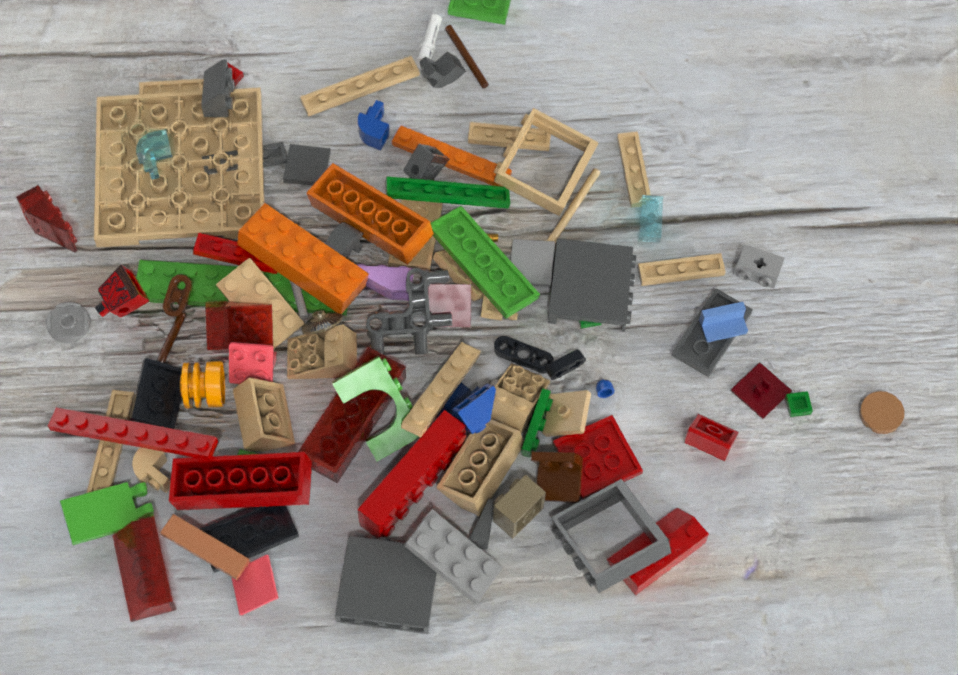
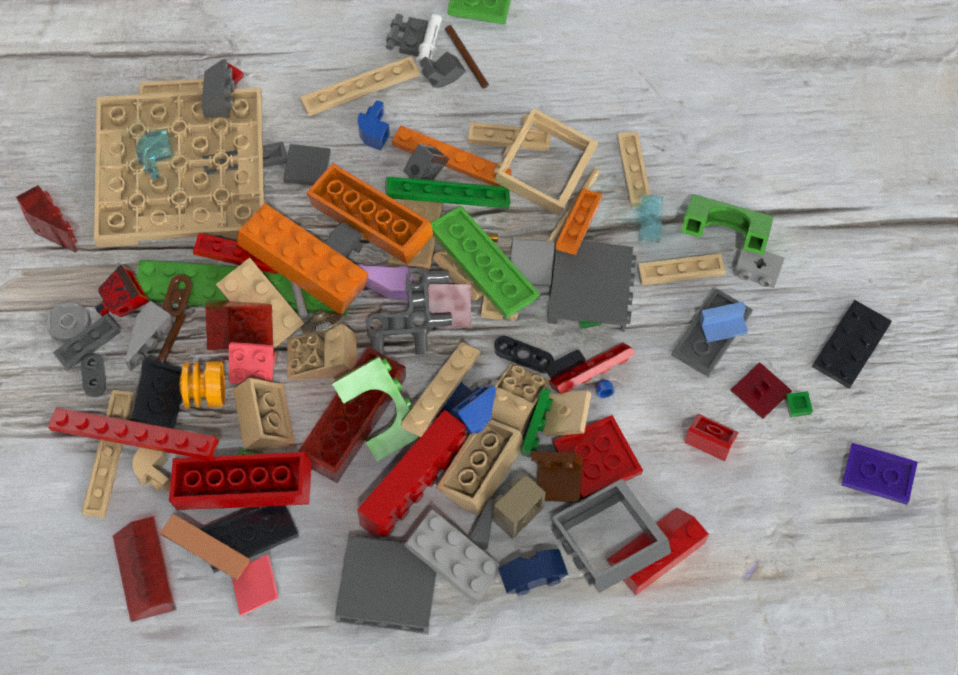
bright green tile [60,482,154,546] -> none
medium nougat tile [860,391,905,434] -> none
none -> dark grey plate [53,314,121,371]
none -> dark grey plate [81,354,106,397]
none -> light grey slope [125,301,173,371]
none -> dark grey plate [386,14,428,57]
none -> dark blue brick [498,549,568,596]
none -> red plate [549,342,635,394]
none -> orange plate [555,188,602,255]
none -> bright green arch [681,194,774,255]
none -> black plate [812,300,892,389]
none -> dark purple plate [841,443,918,505]

